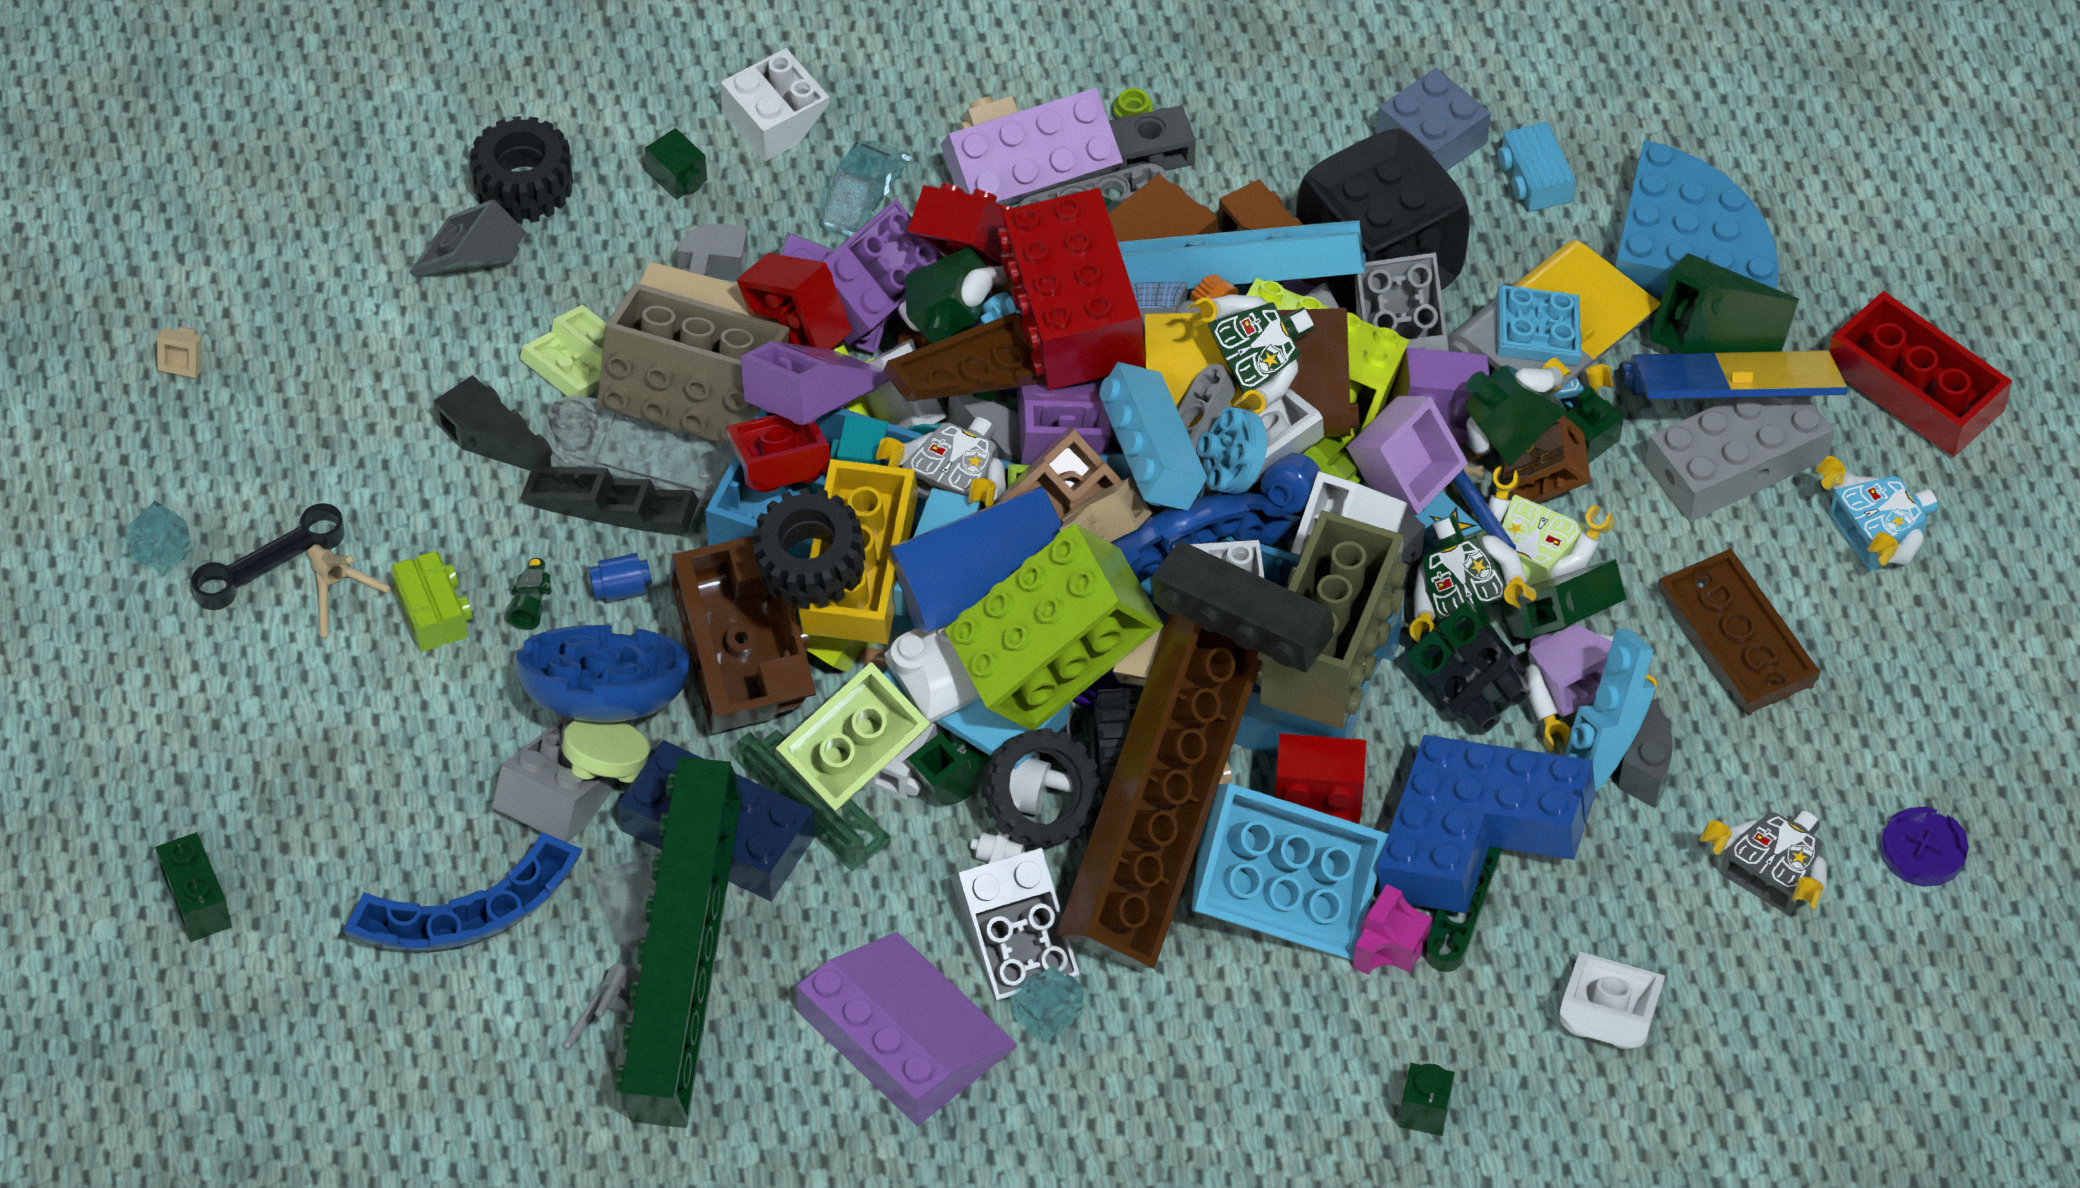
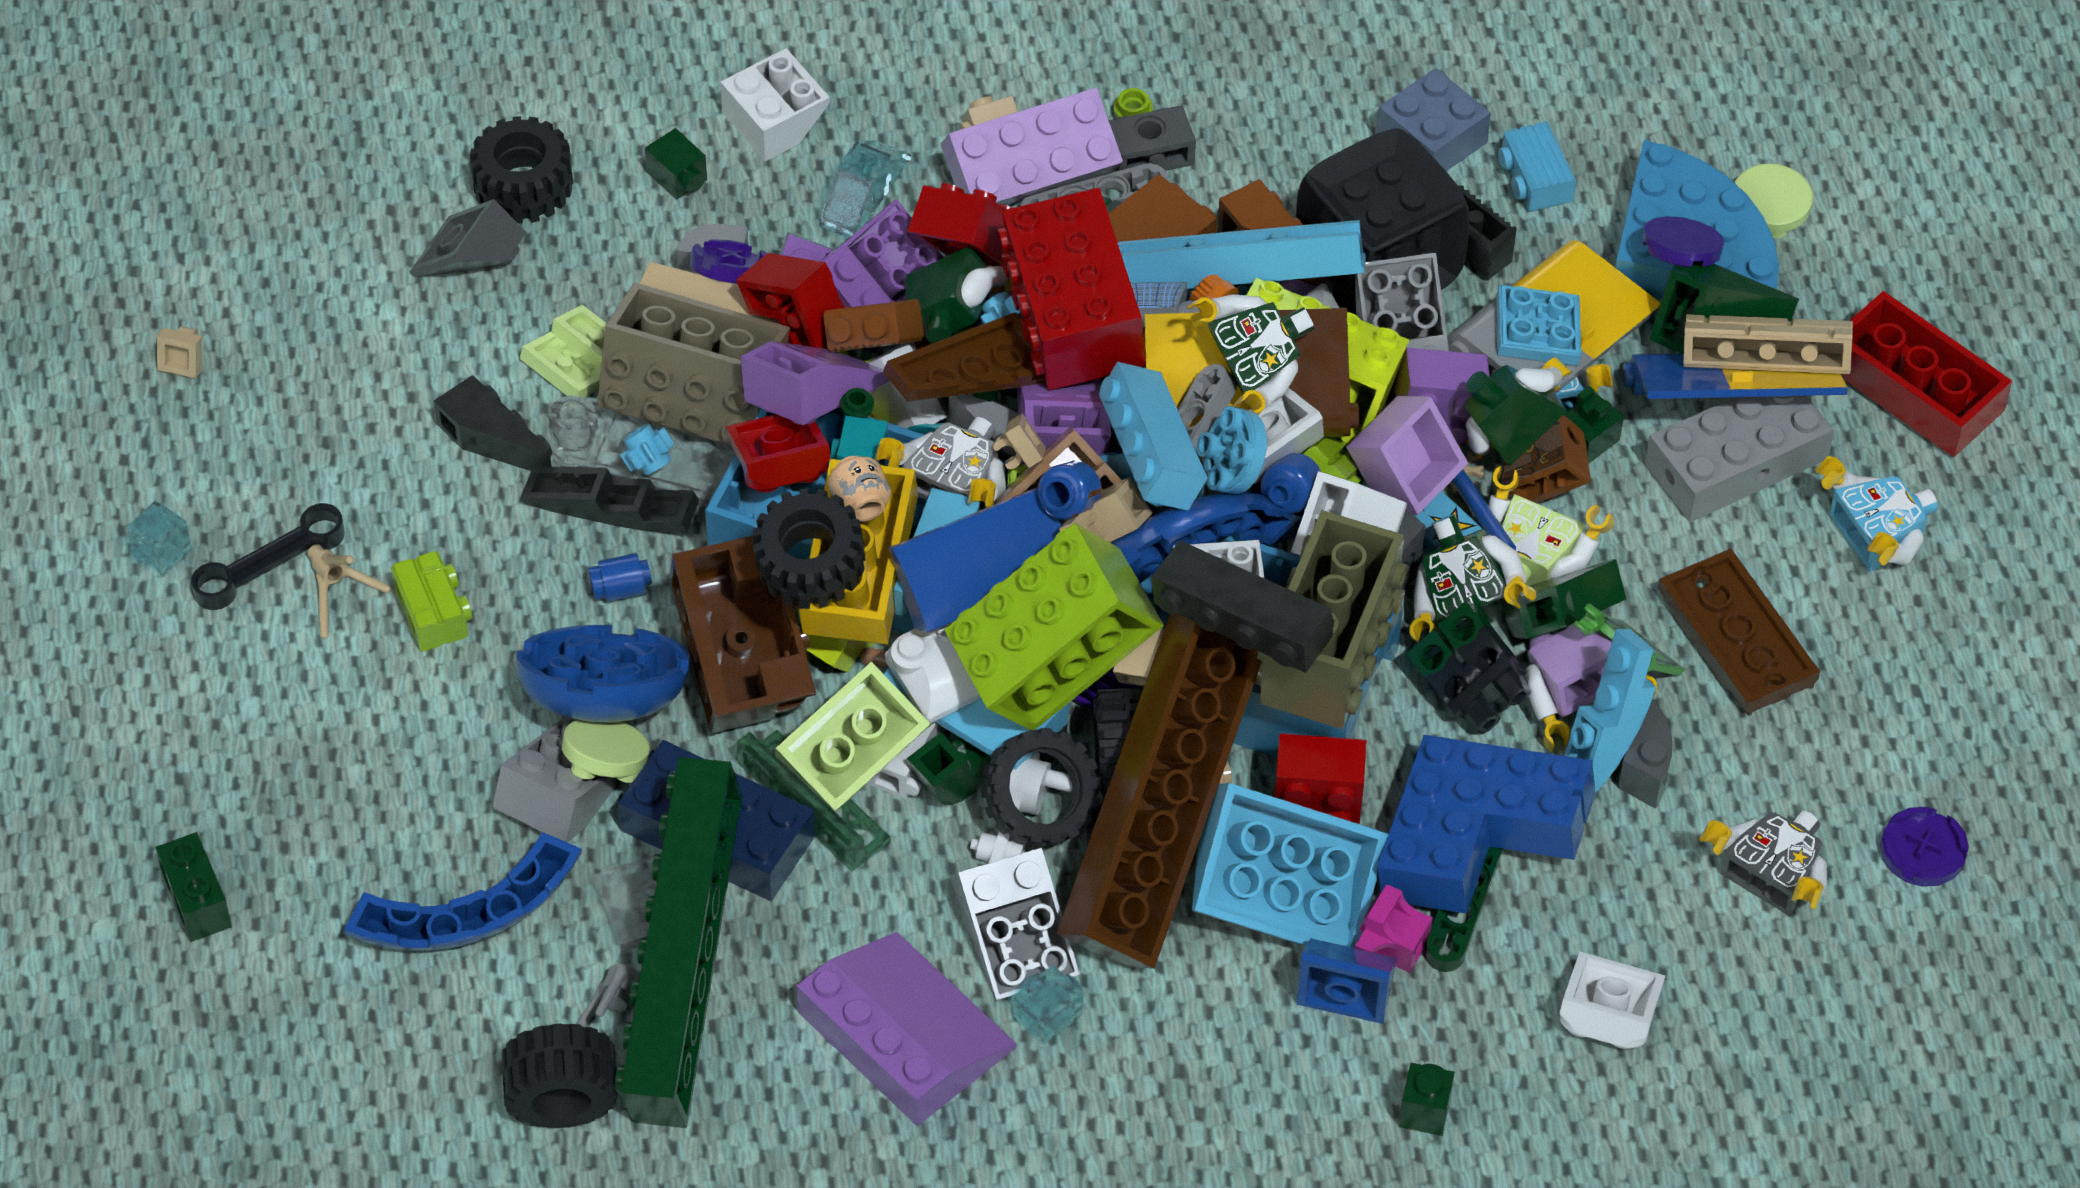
dark green piece [507,558,552,630] -> none
none -> black tyre [502,1023,618,1128]
none -> medium azure gear [620,423,674,475]
none -> dark purple tile [689,239,767,284]
none -> dark orange brick [823,299,924,352]
none -> light nougat head [828,456,891,521]
none -> dark green pin [840,388,874,430]
none -> tan tile [993,413,1046,469]
none -> blue head [1038,460,1102,520]
none -> blue slope [1297,938,1397,1024]
none -> pearl dark grey brick [1458,185,1516,279]
none -> bright green flag [1573,603,1685,676]
none -> dark purple tile [1641,216,1725,267]
none -> tan brick [1683,314,1853,374]
none -> yellowish green tile [1735,164,1813,238]

